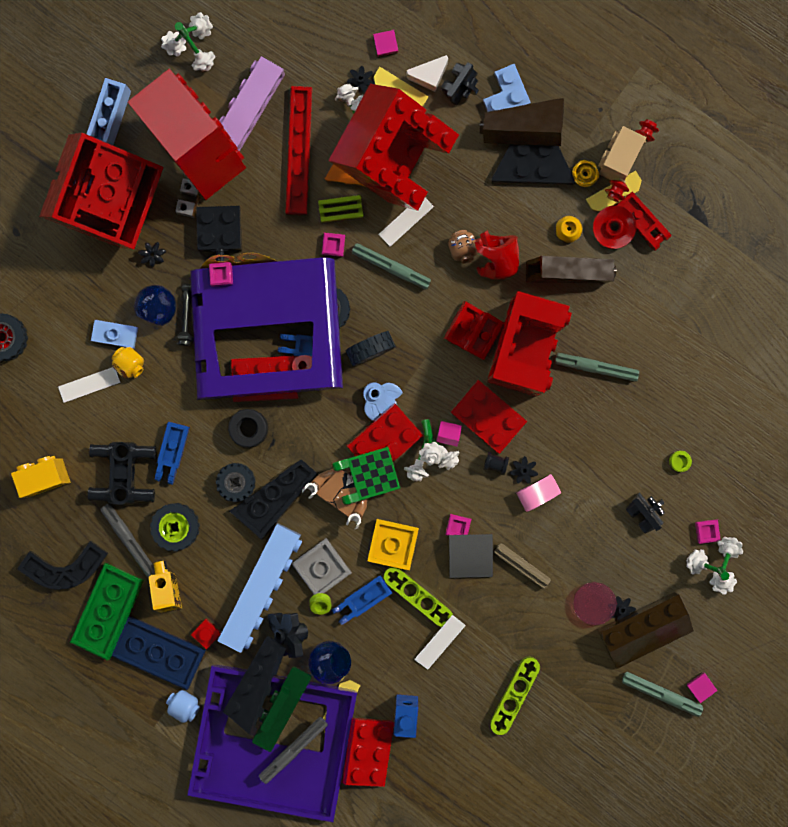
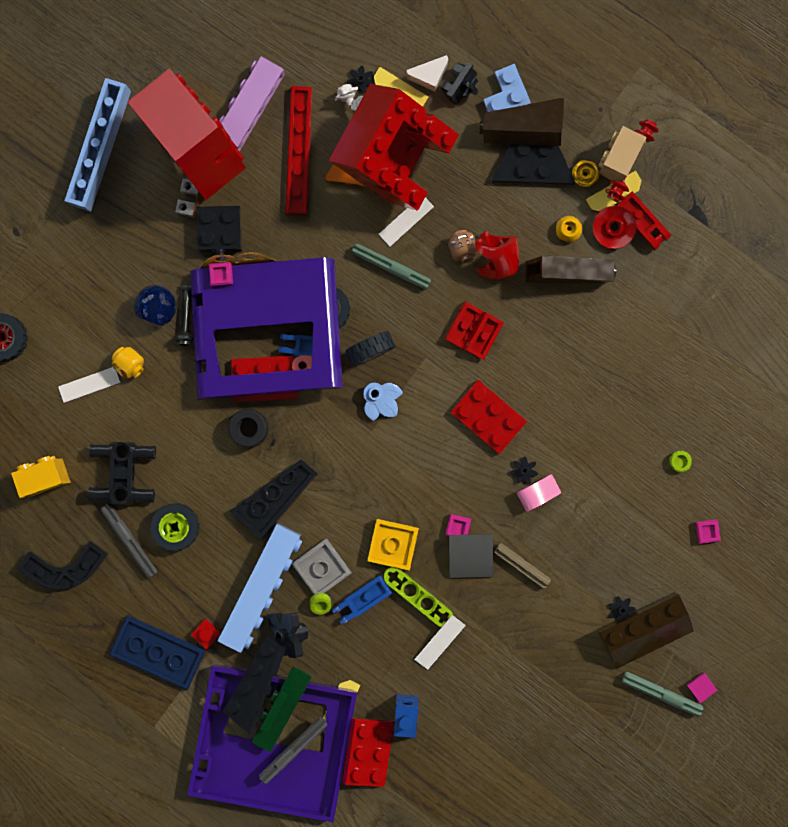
red piece [39,133,164,249] -> none
green tile [70,563,144,660] -> none
light blue plate [91,320,138,349] -> none
black plant [138,242,166,268] -> none
yellow torso [149,561,182,613] -> none
blue hinge [155,422,190,485] -> none
white plant [161,12,215,72] -> none
light blue head [166,690,200,723] -> none
black wheel [216,463,256,502] -> none
medium nougat torso [302,468,367,529] -> none
clear blue helmet [308,640,351,684] -> none
lime tile [318,195,363,223] -> none
dark pink tile [322,233,345,257] -> none
green flag [332,447,401,505] -> none
red plate [346,403,424,462] -> none
dark pink tile [373,30,398,57] -> none
white plant [404,419,459,482] -> none
dark pink tile [436,421,462,447] -> none
black bush [483,451,509,475] -> none
red piece [487,291,572,397] -> none
lime beam [490,656,540,735] -> none
sand green axle [555,353,639,381] -> none
clear pink tile [573,582,617,625] -> none
black hips [626,492,665,534] -> none
white plant [687,537,743,595] -> none

